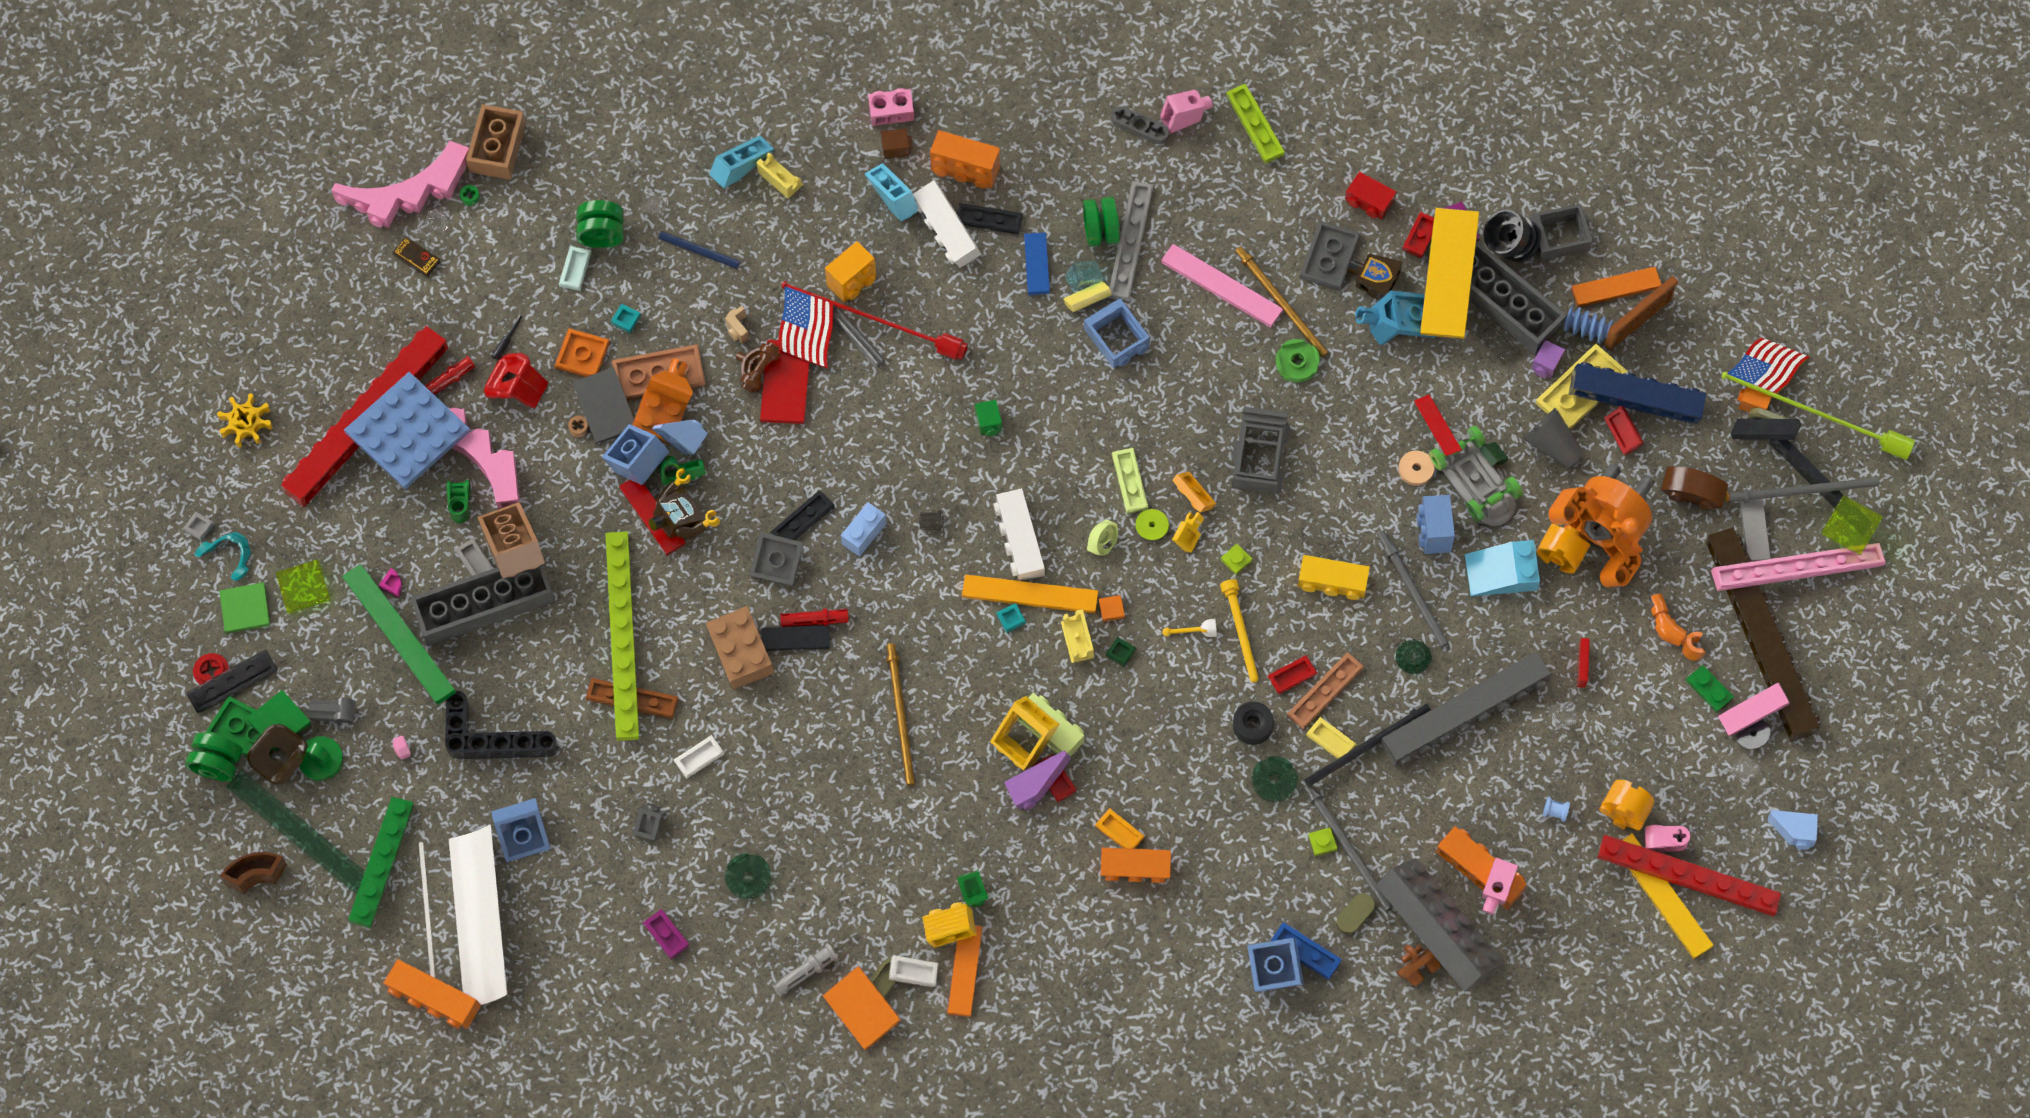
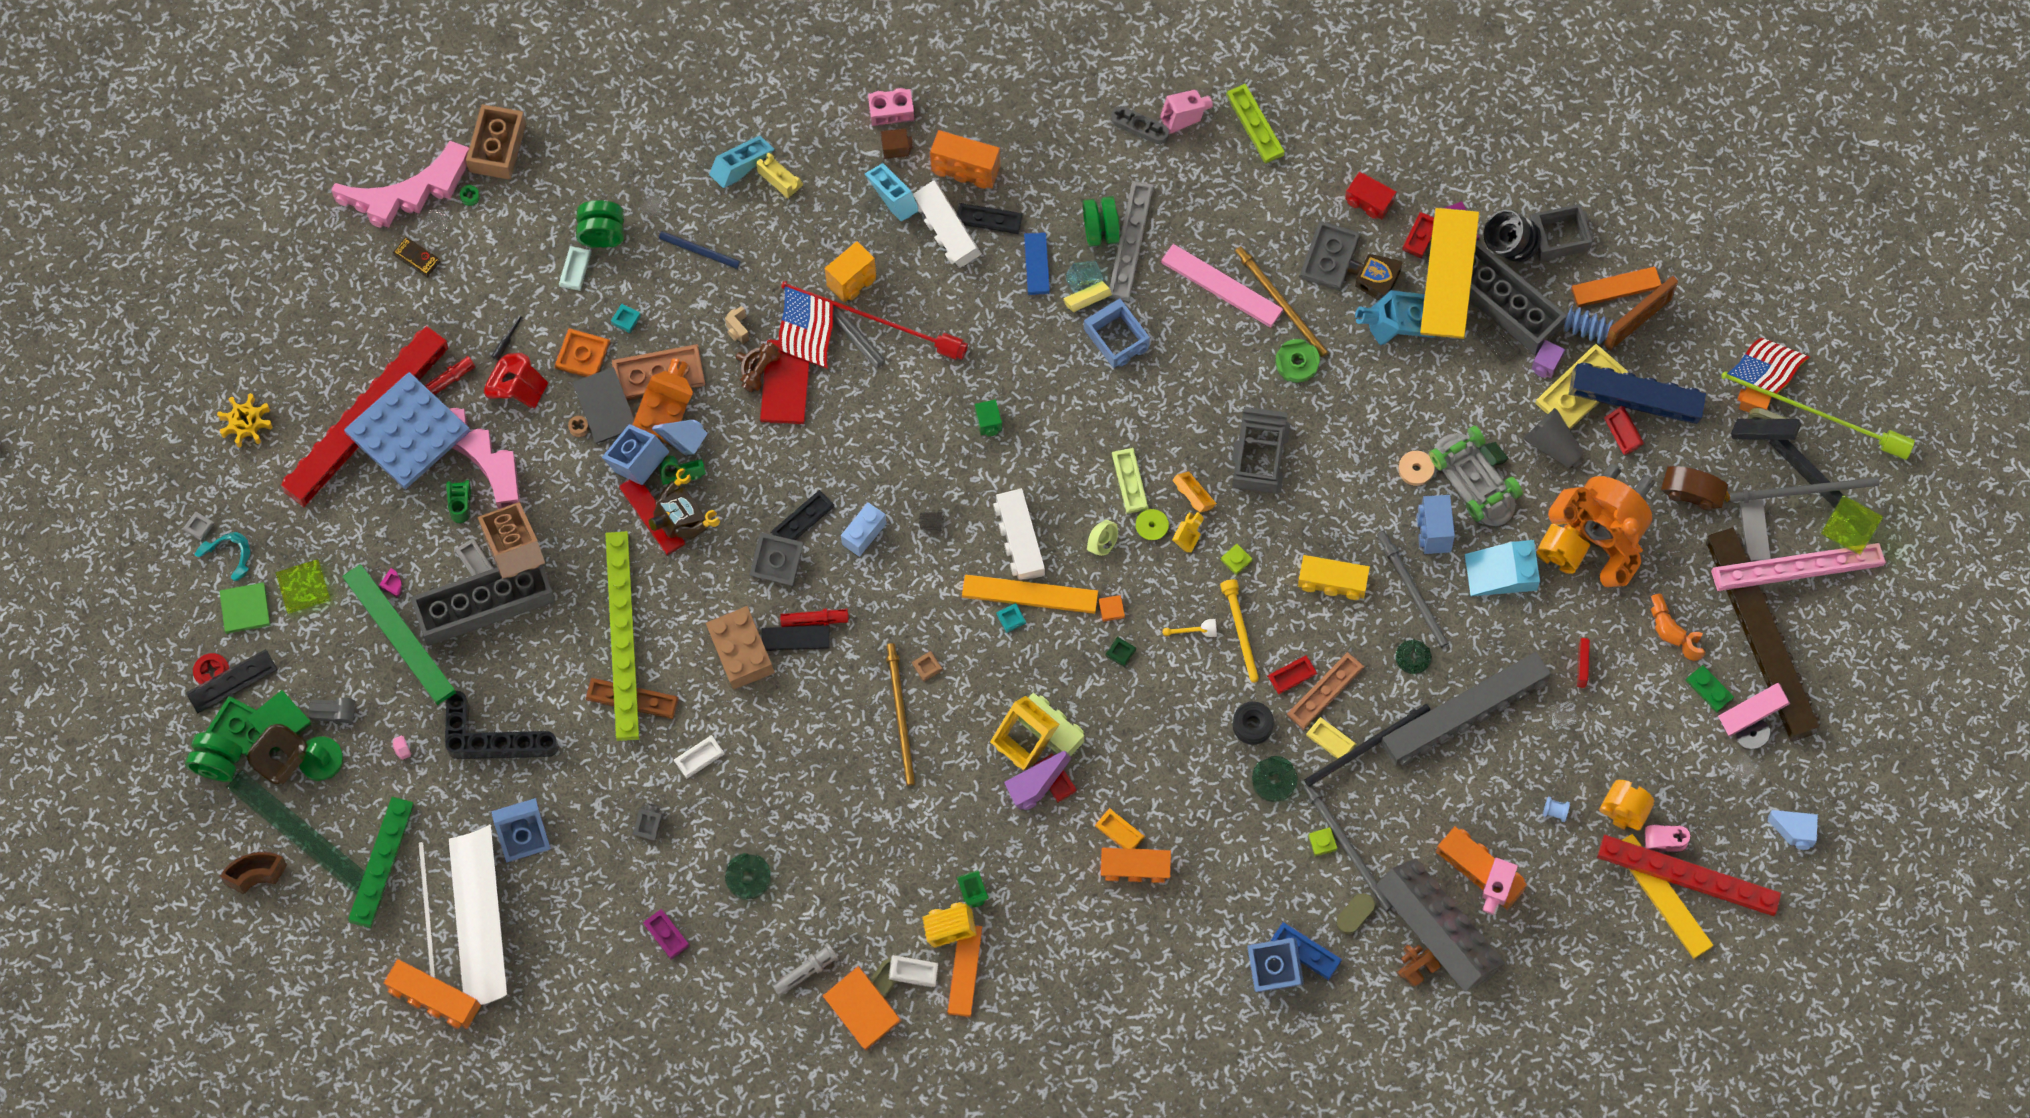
light yellow hinge [1061,609,1094,663] -> none
red sticker [1414,394,1462,456] -> none
none -> medium nougat tile [912,651,943,682]

